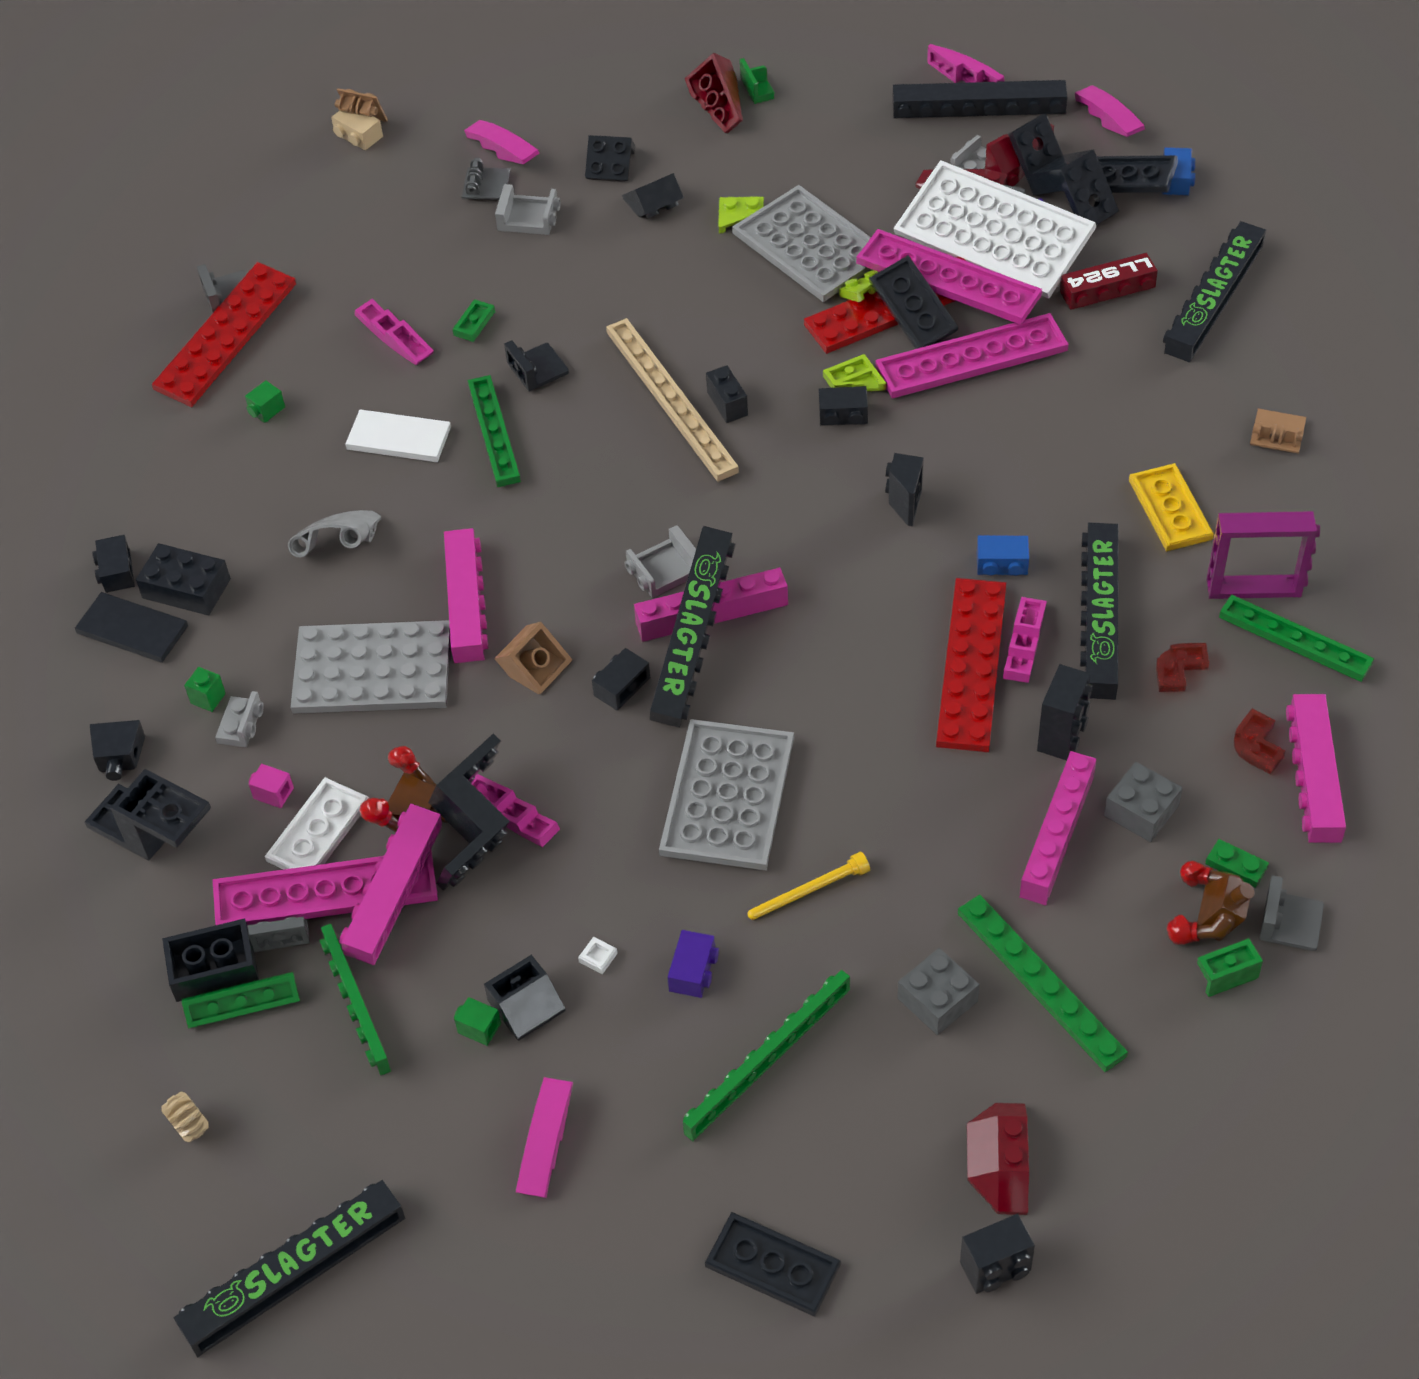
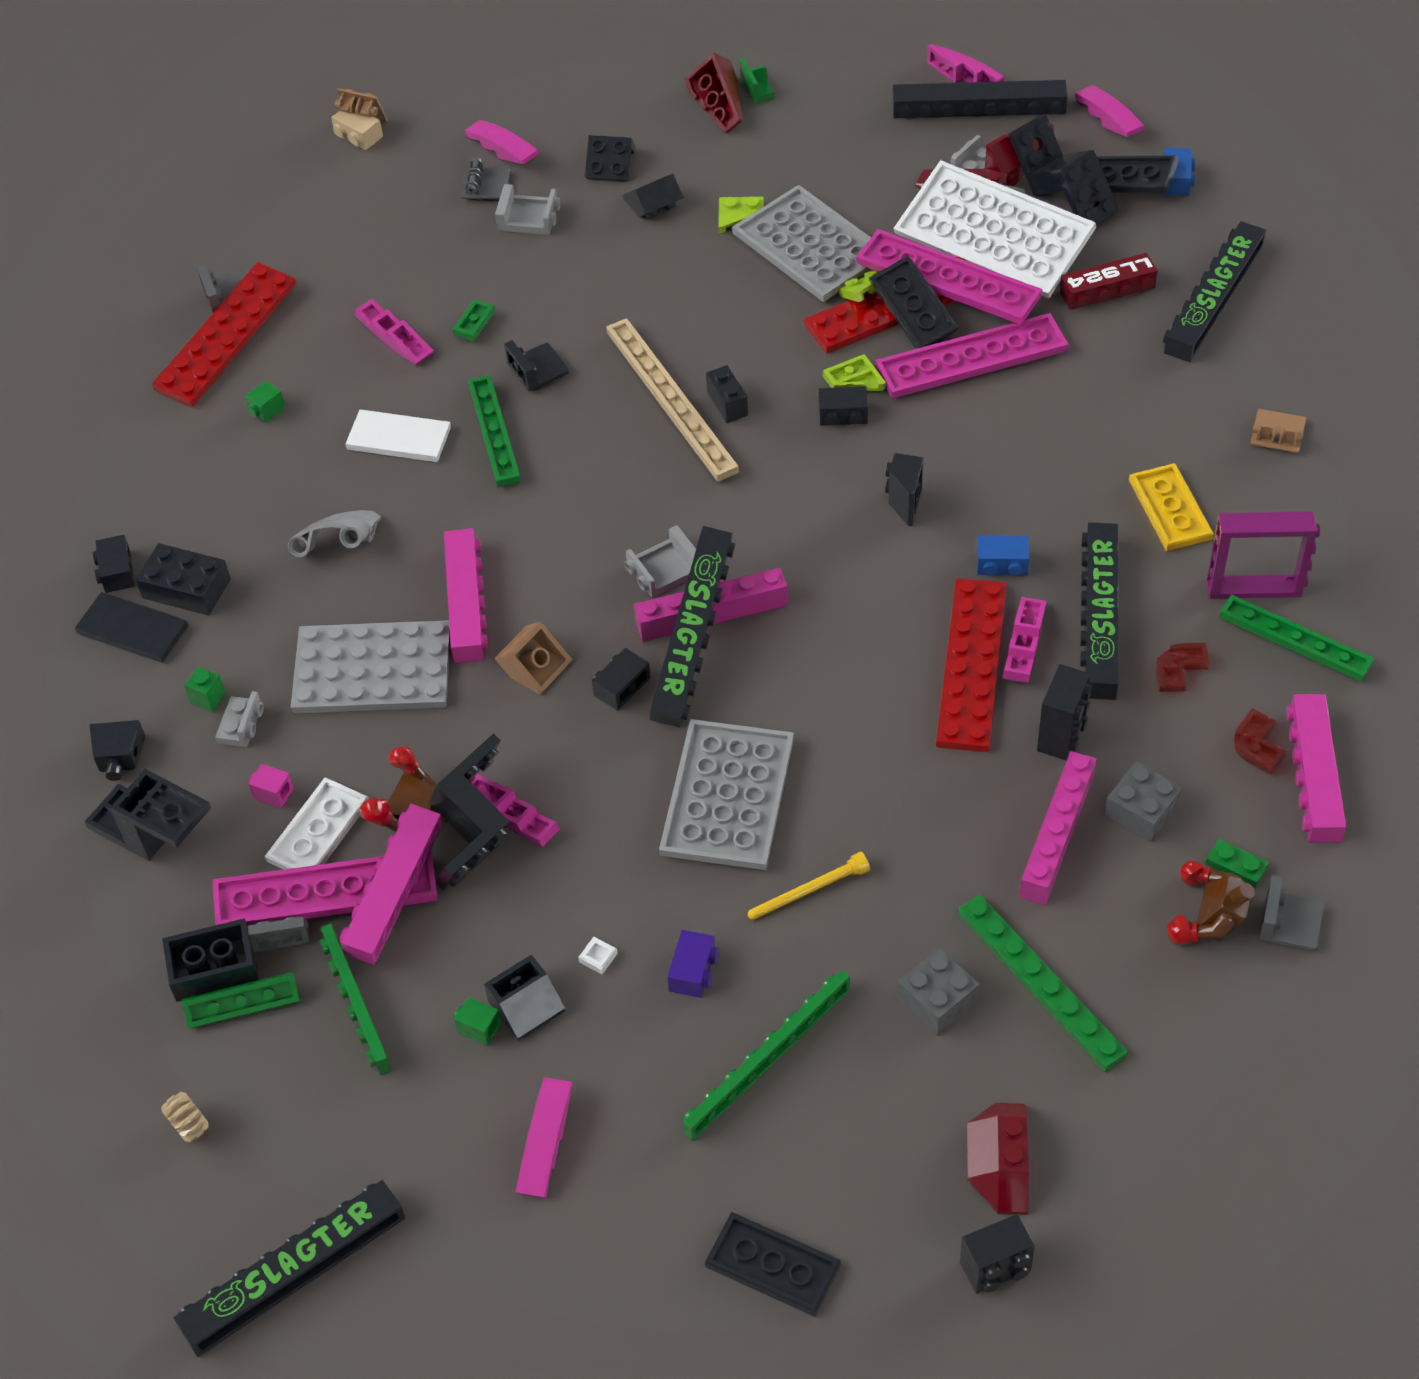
green panel [1197,938,1263,997] -> none

